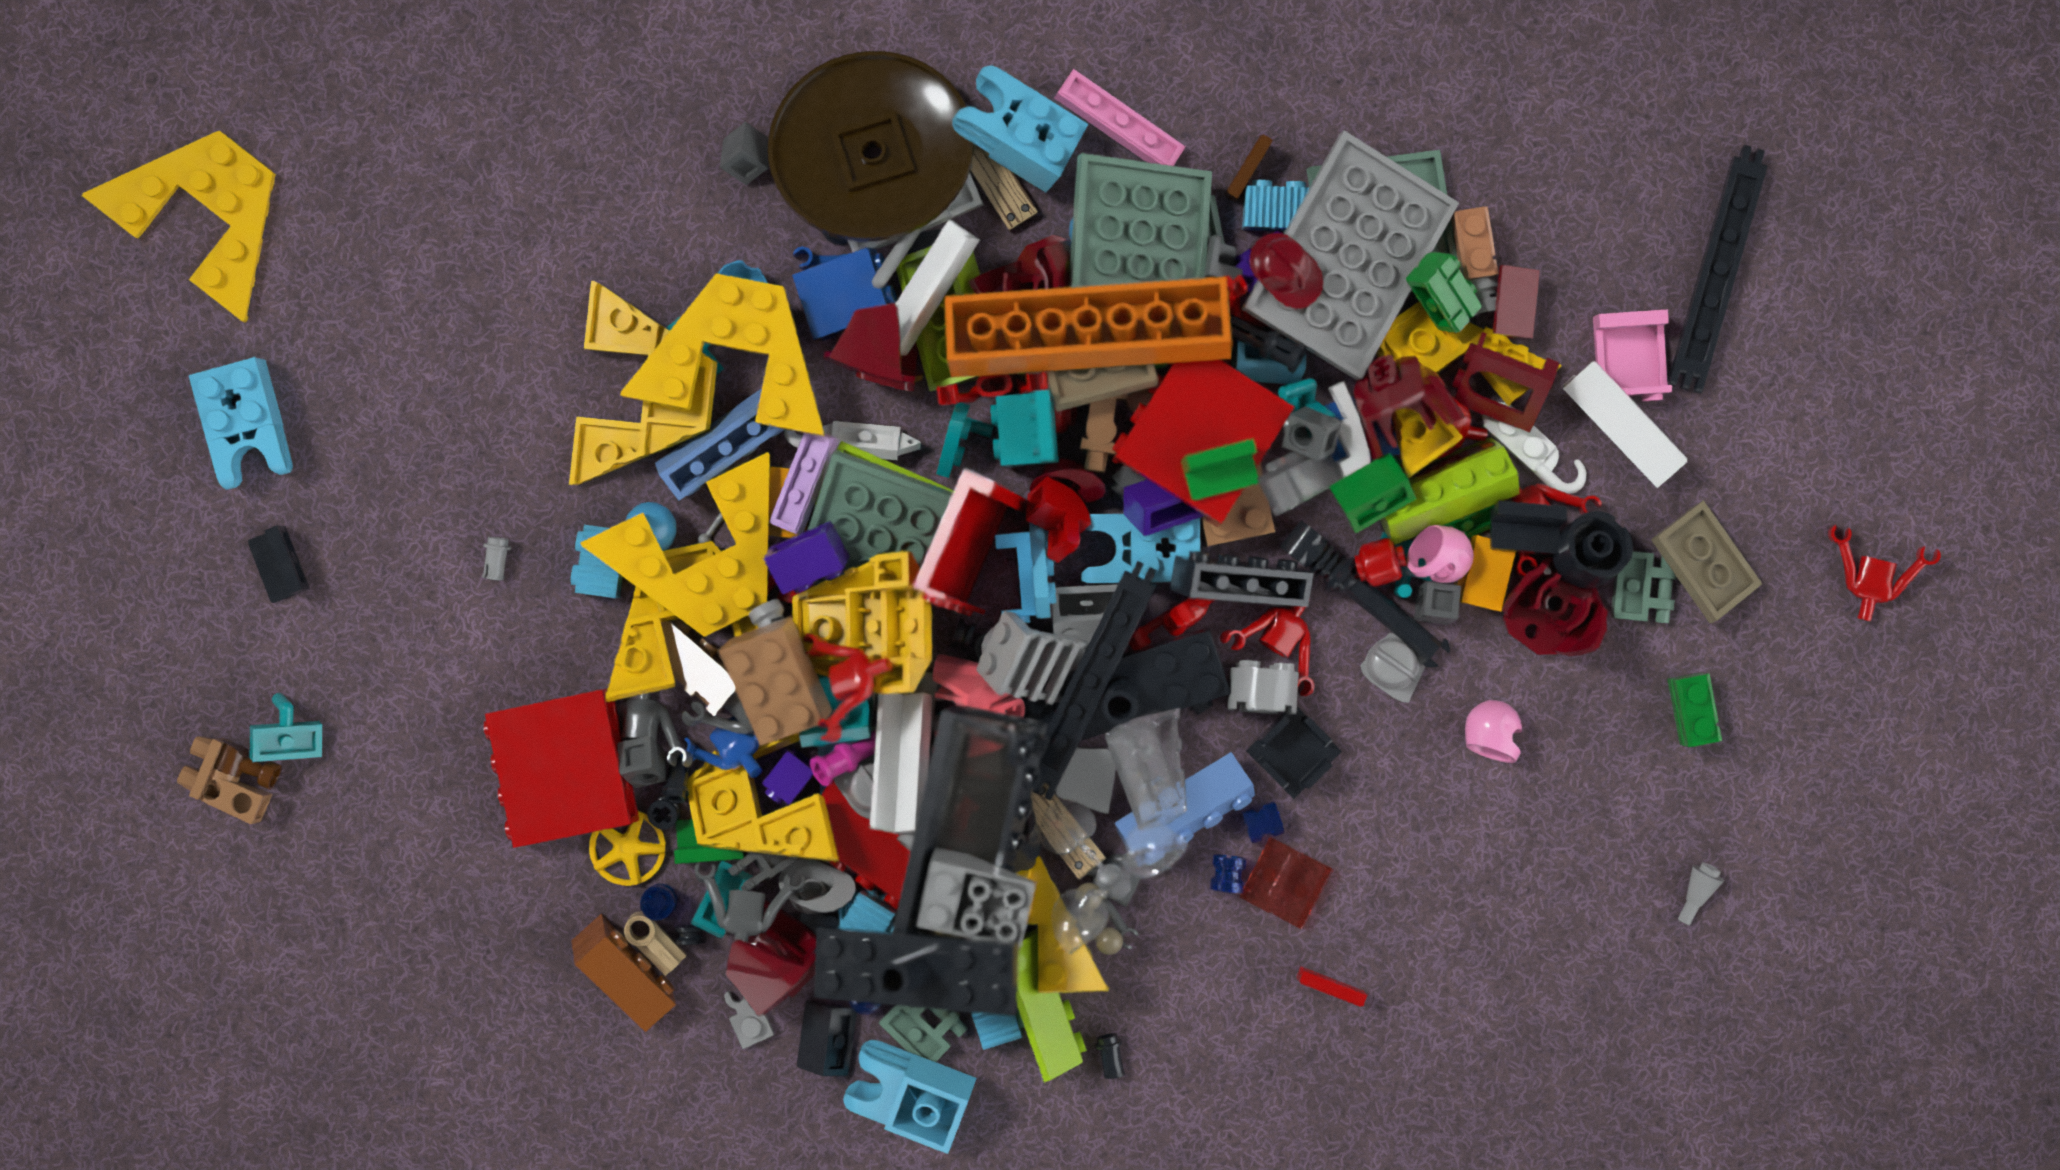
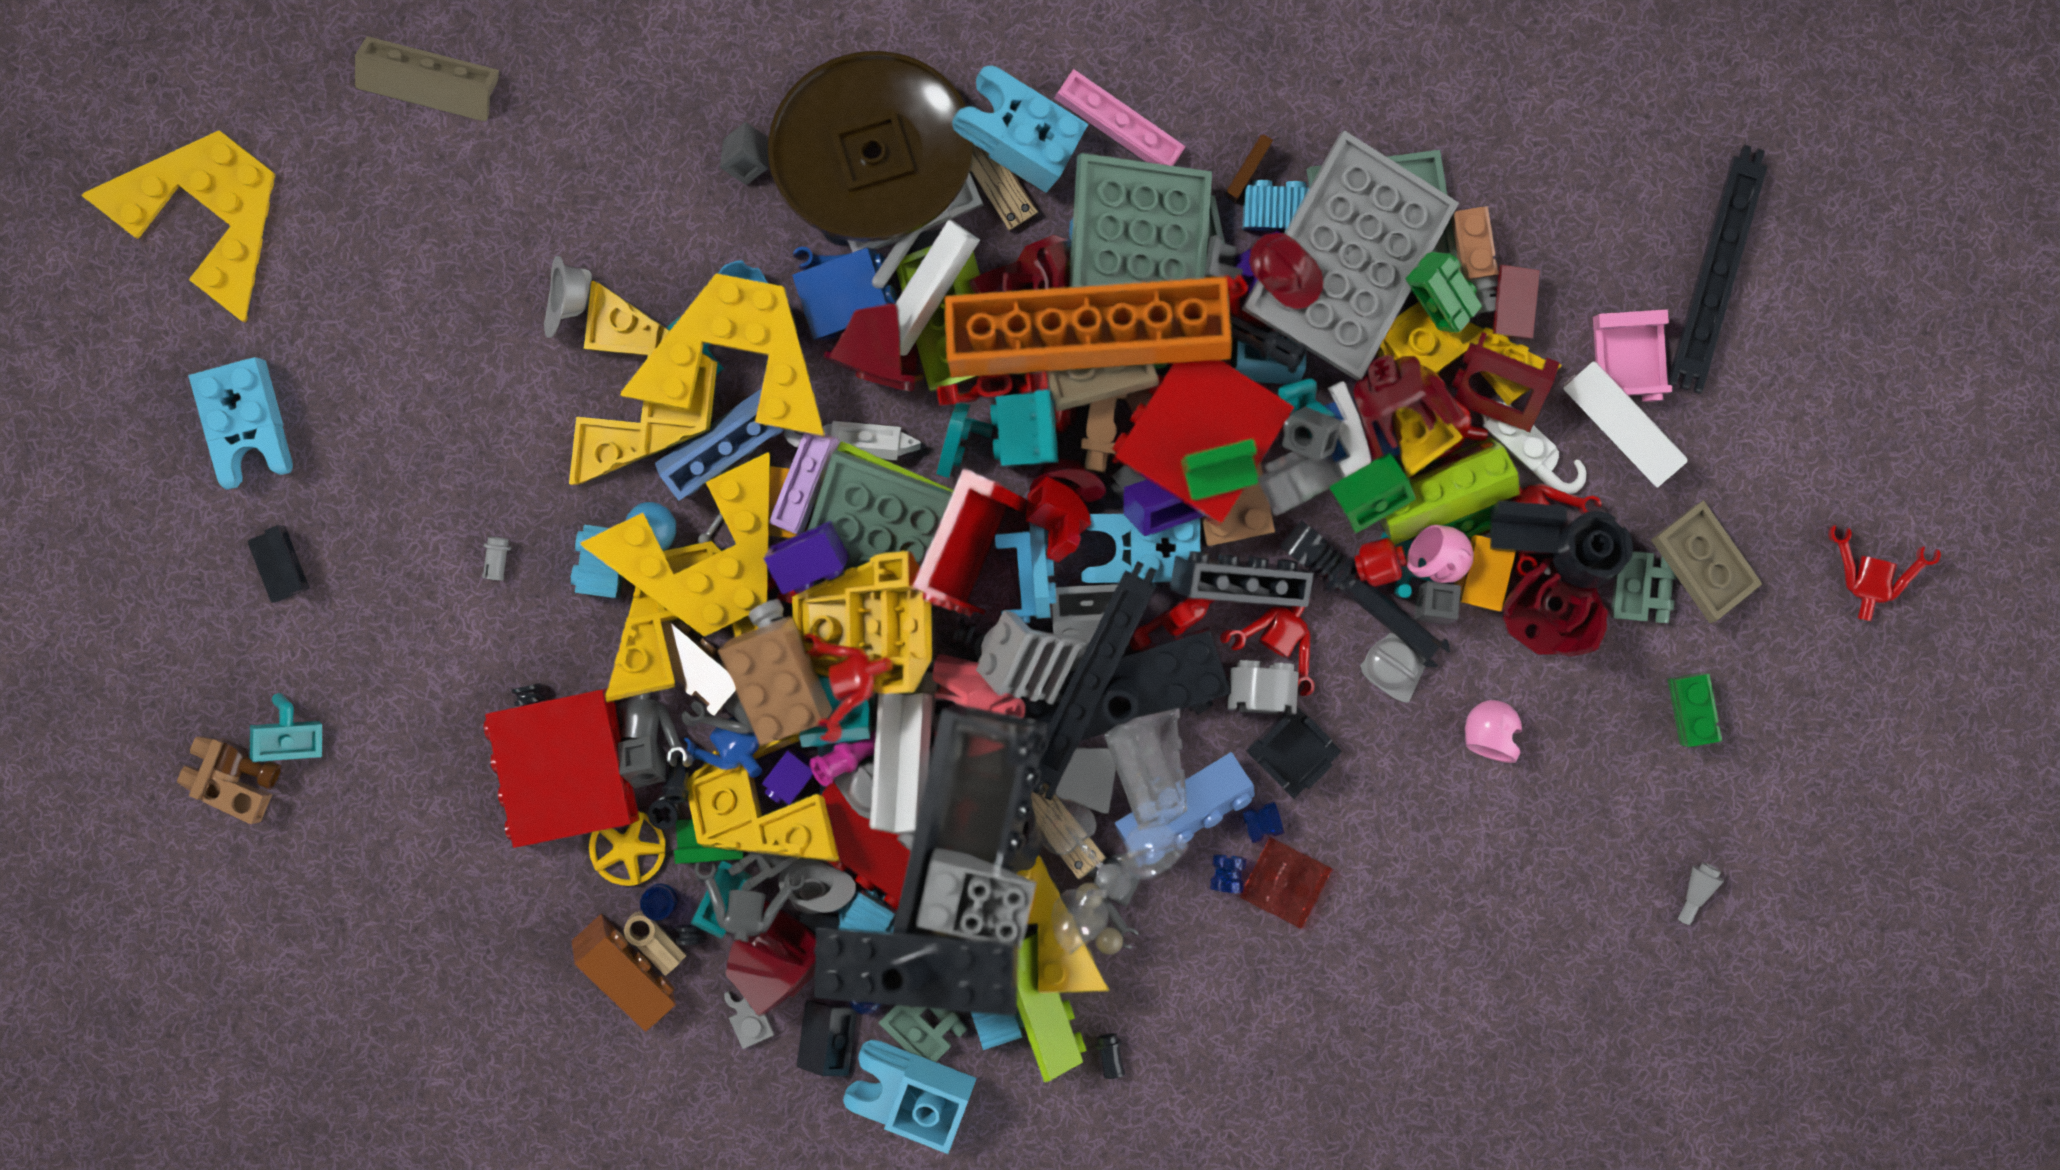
red tile [1296,966,1367,1007] -> none
none -> dark tan panel [355,36,499,121]
none -> black bush [511,683,545,706]
none -> light grey piece [544,256,592,338]

